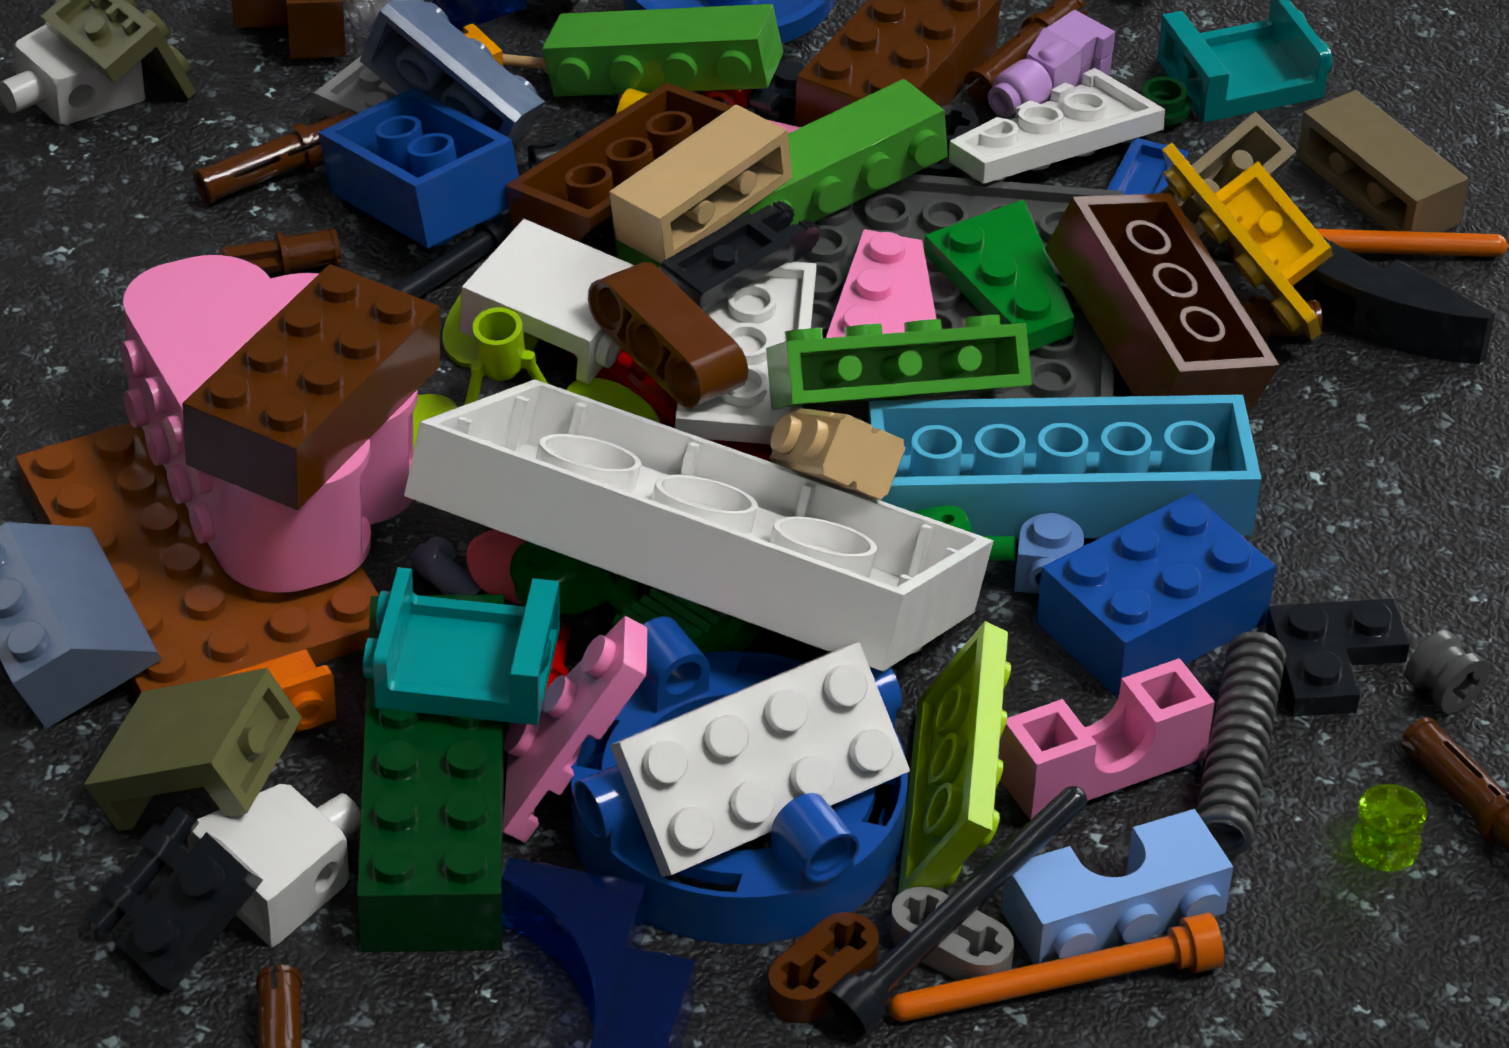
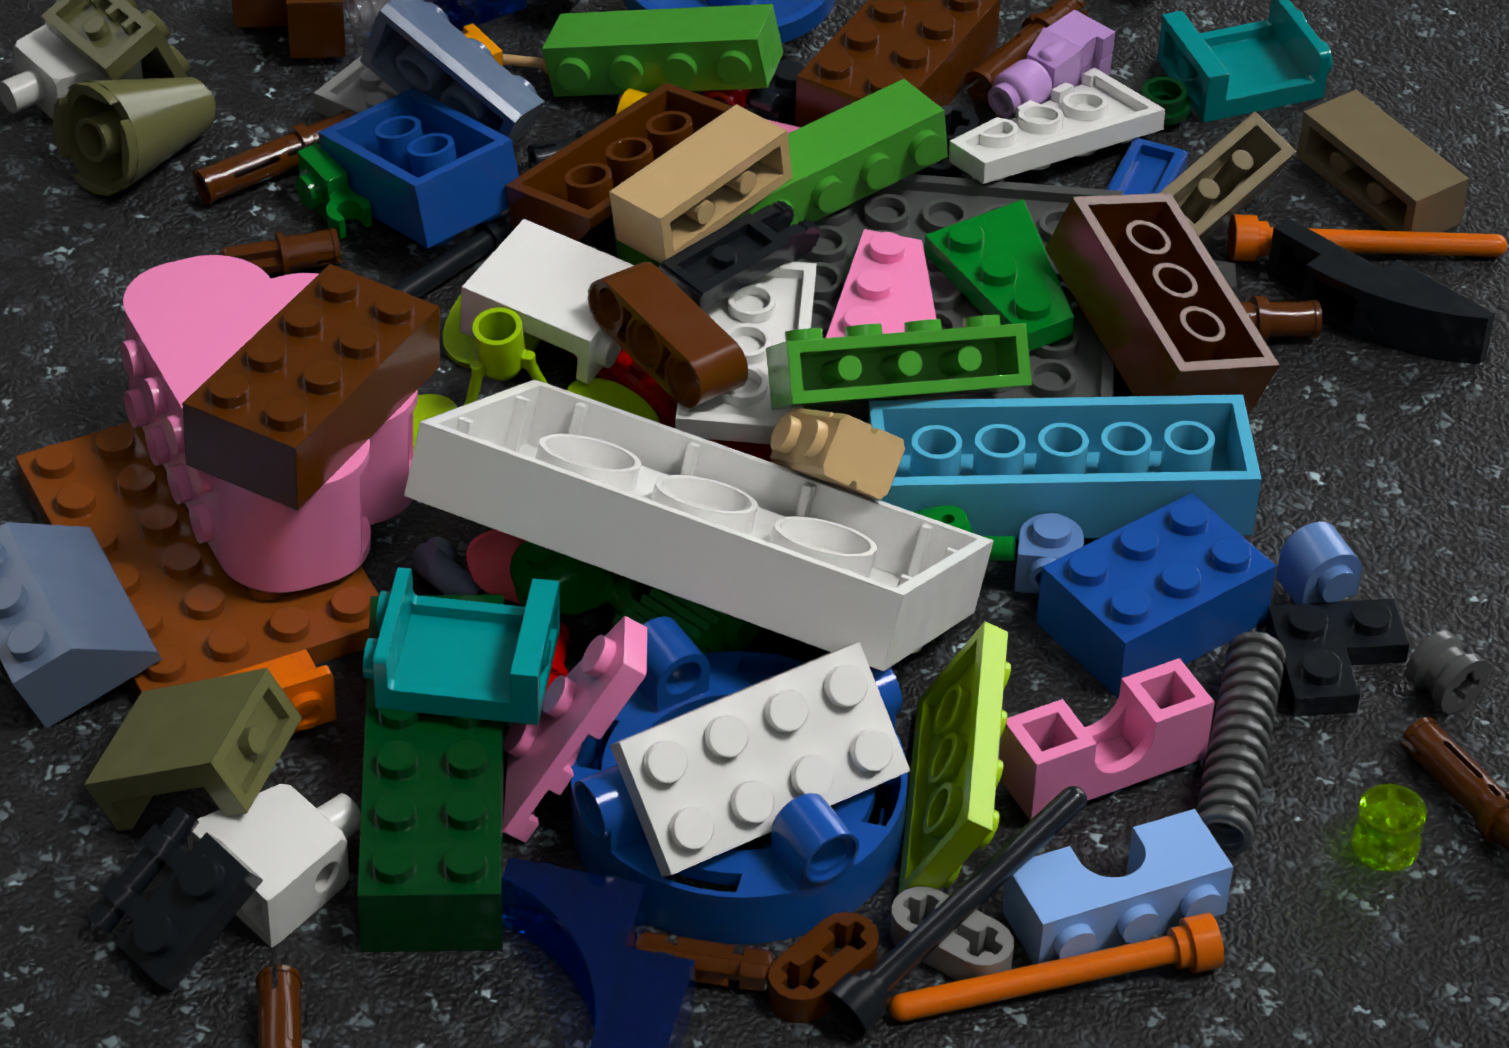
yellow bracket [1162,143,1333,341] -> none
none -> olive cone [53,77,216,196]
none -> green plate [295,143,373,239]
none -> reddish brown axle [633,932,774,992]
none -> medium blue plate [1276,522,1362,604]

